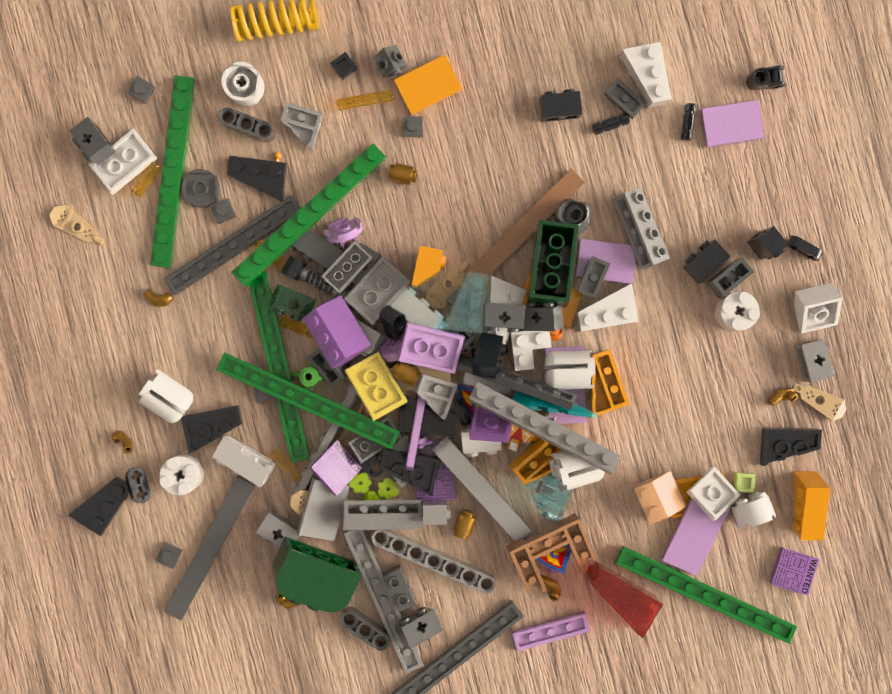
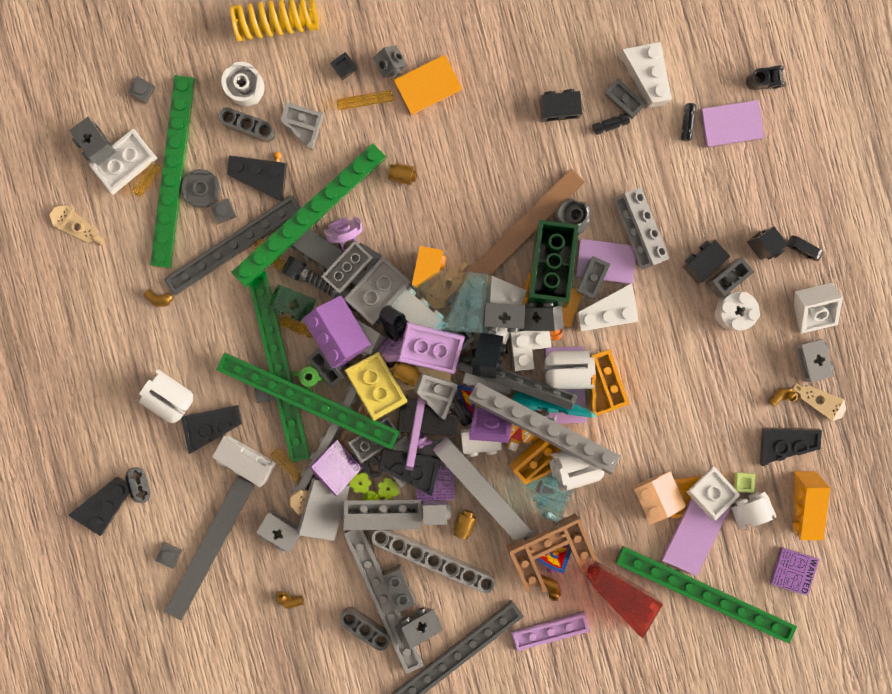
pearl gold arm [111,431,133,454] -> none
white brick [160,454,204,495] -> none
dark green brick [272,536,362,613] -> none
dark grey plate [403,116,423,137] -> none

